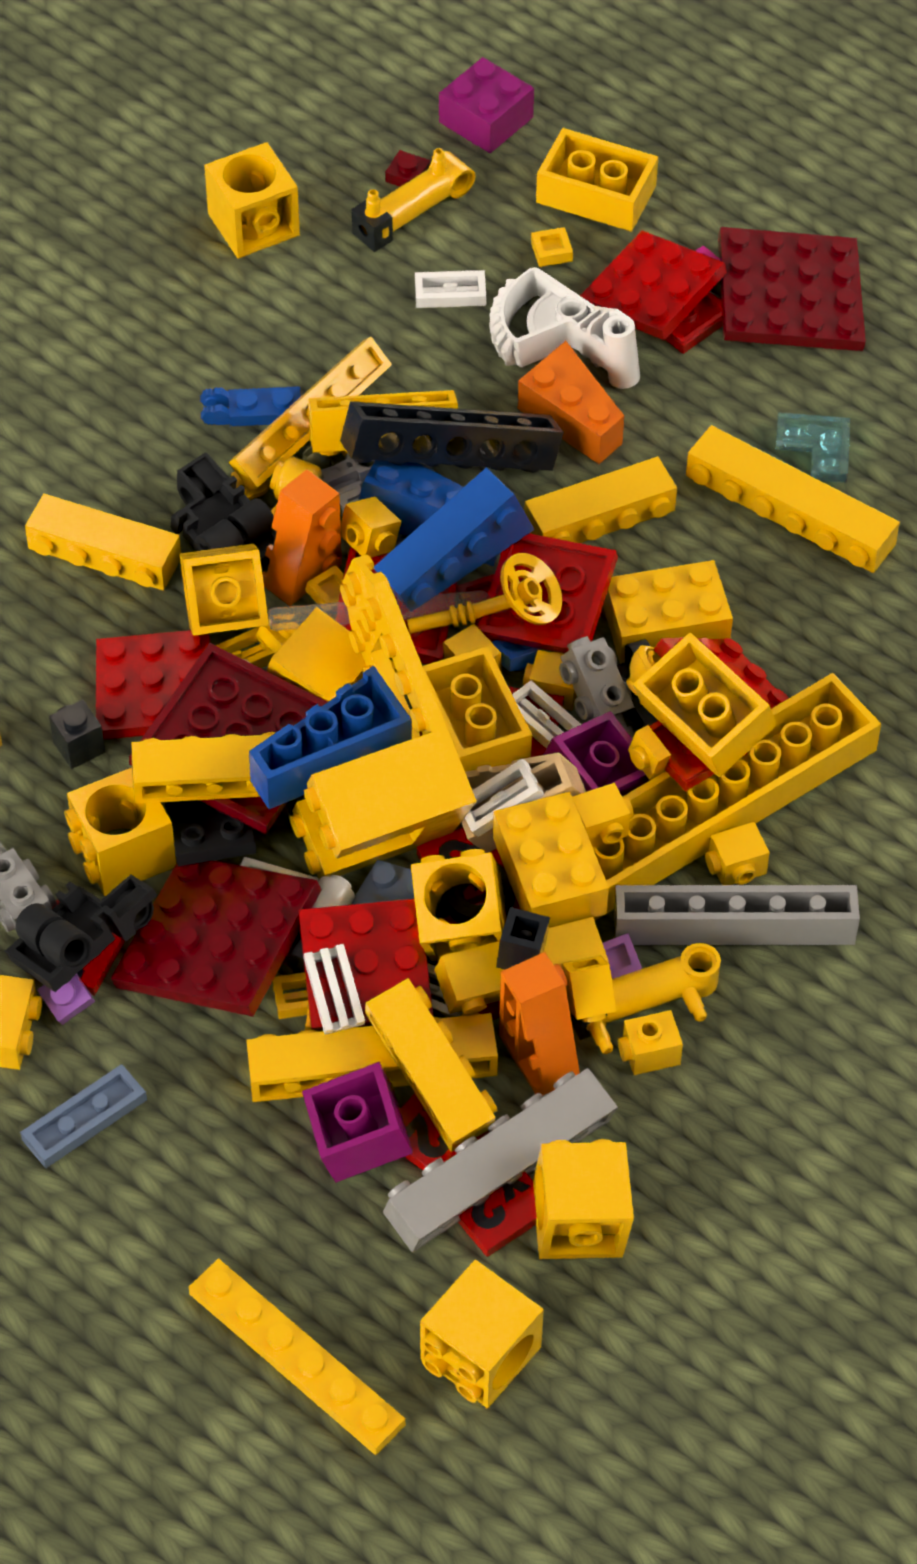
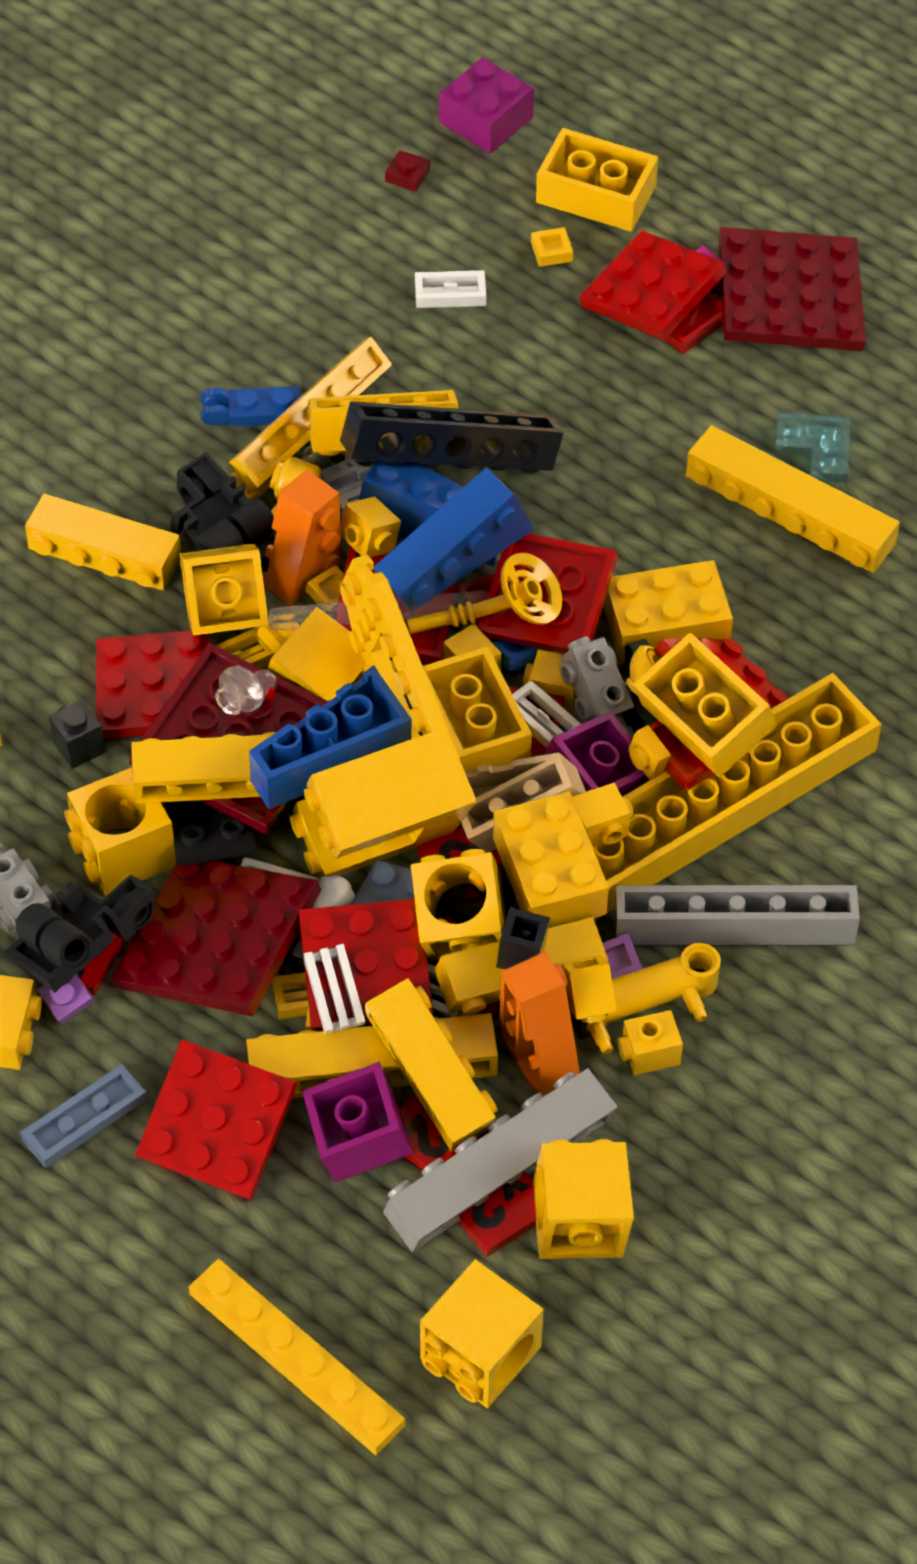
yellow brick [204,142,300,258] -> none
yellow piece [352,148,476,252] -> none
white tile [465,759,544,837] -> none
white arm [489,267,640,389] -> none
orange wedge [518,341,624,464] -> none
yellow brick [524,456,677,543] -> none
yellow brick [705,822,770,885] -> none
none -> red plate [135,1039,298,1201]
none -> clear animal [215,665,277,715]

